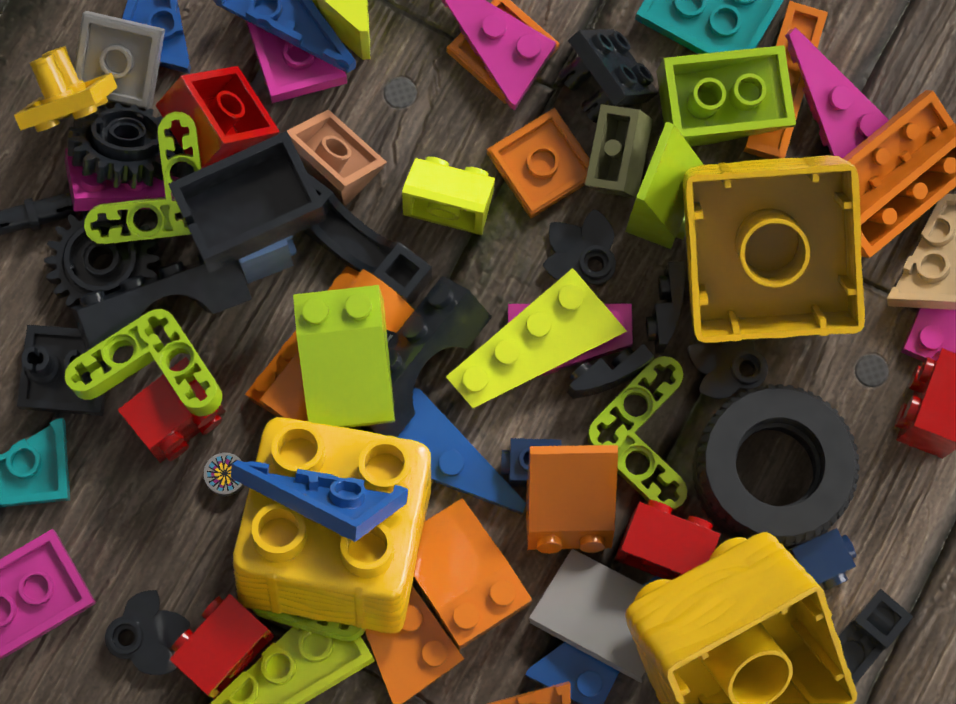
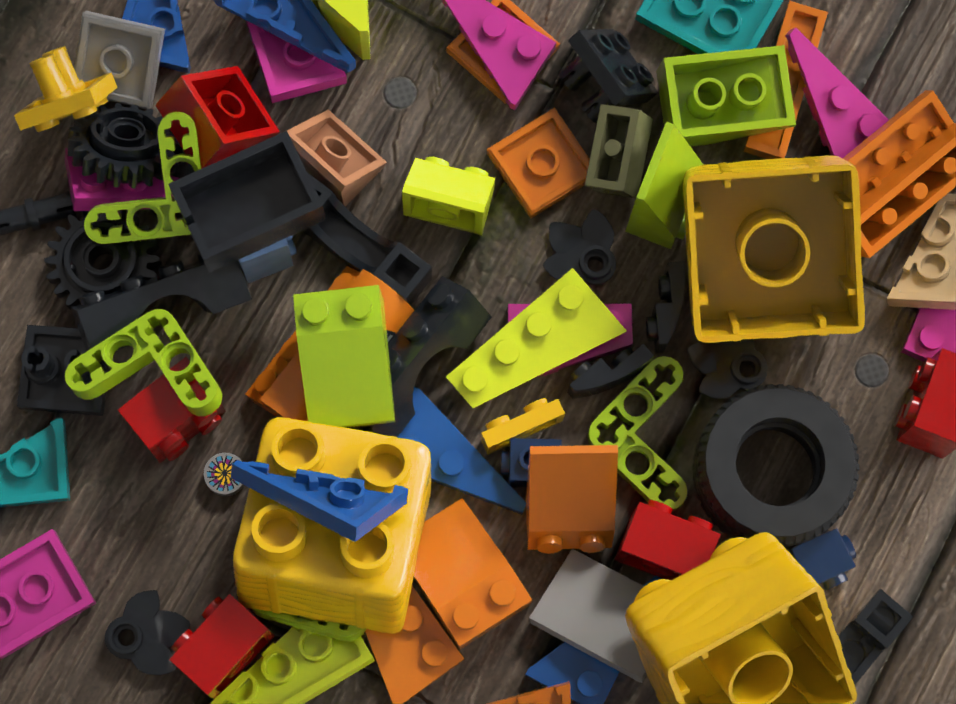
none -> yellow plate [481,398,565,455]

